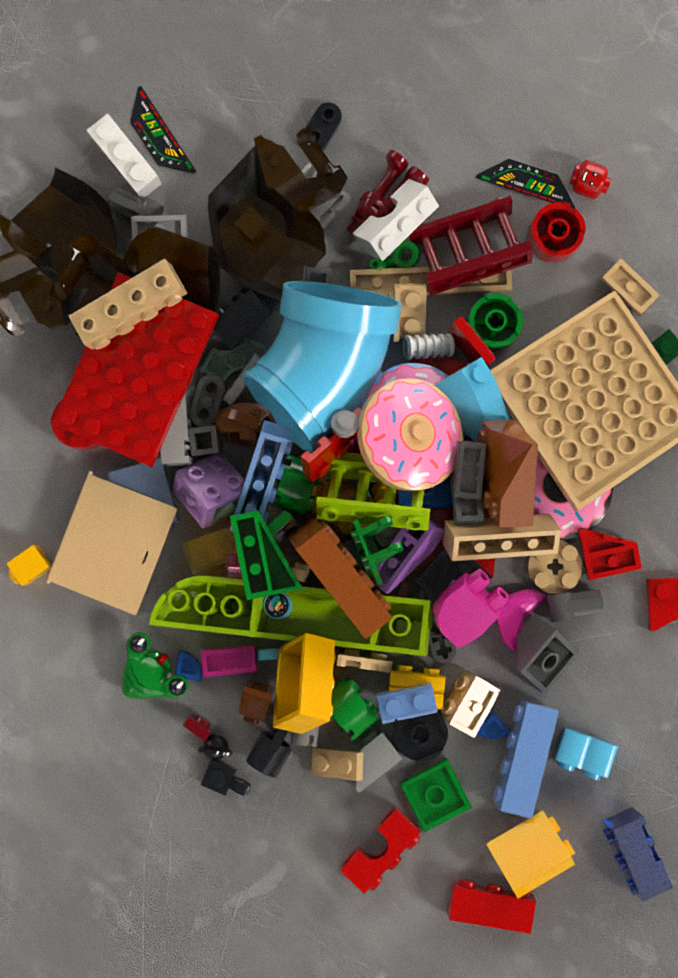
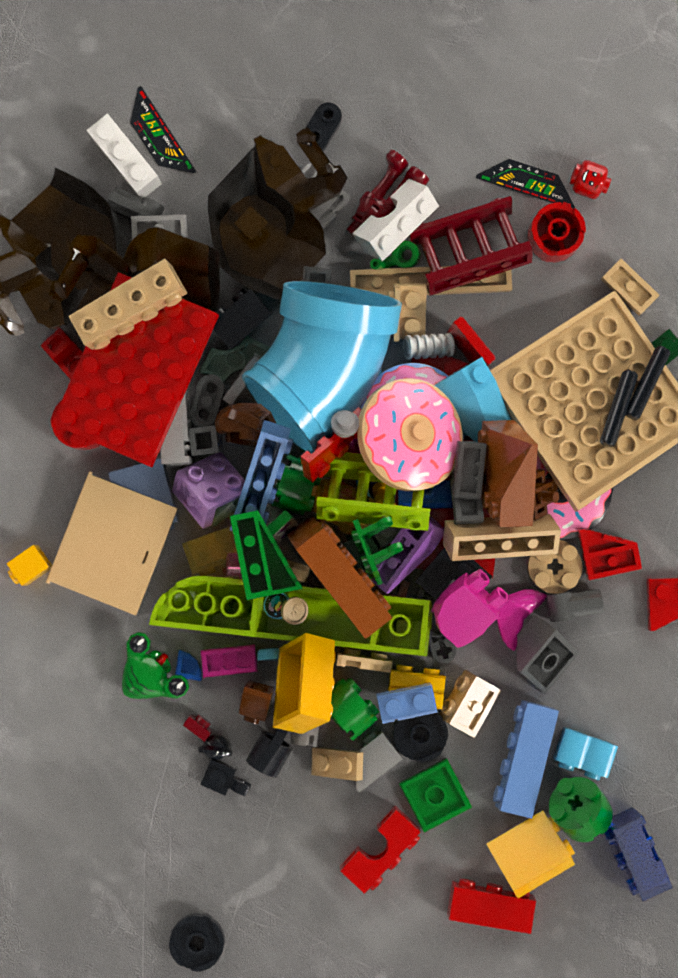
green brick [467,293,523,352] -> none
blue tile [477,712,512,739] -> none
none -> red slope [40,328,83,380]
none -> black plate [169,913,225,972]
none -> tan piece [281,597,308,625]
none -> reddish brown piece [533,469,559,520]
none -> green brick [549,777,613,842]
none -> black axle [600,370,638,447]
none -> black axle [626,346,670,420]

